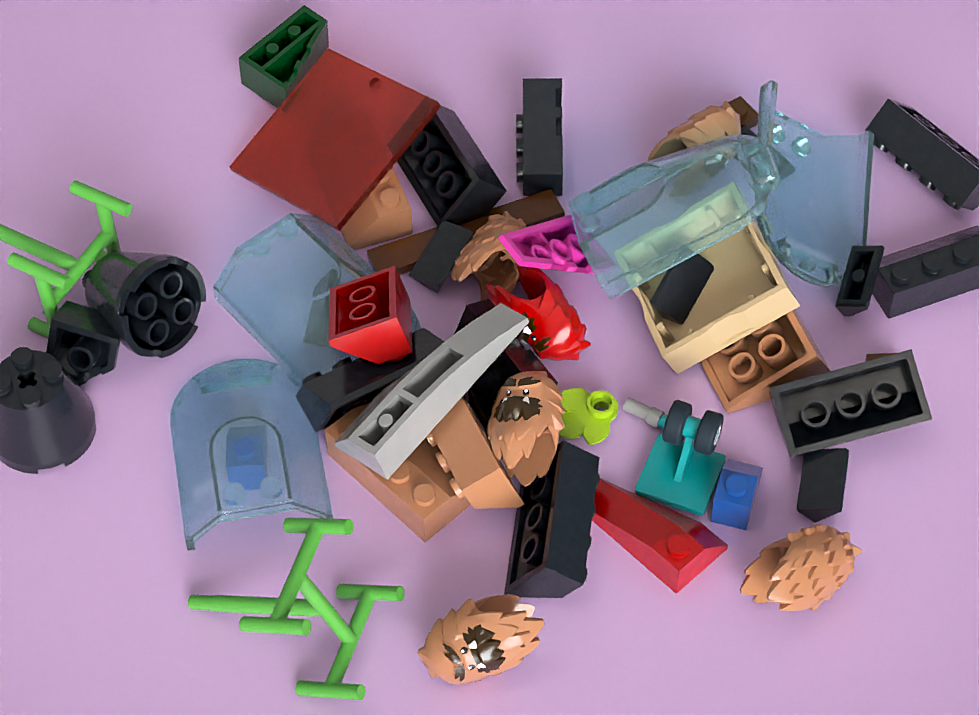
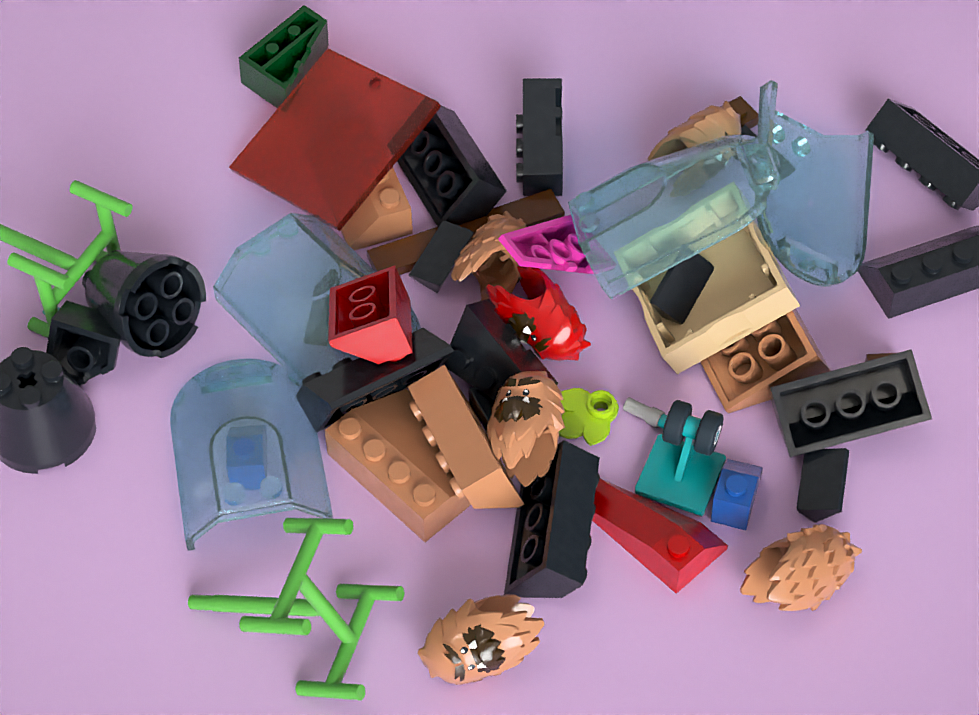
light grey wedge [334,303,529,480] -> none
black slope [835,245,885,316] -> none

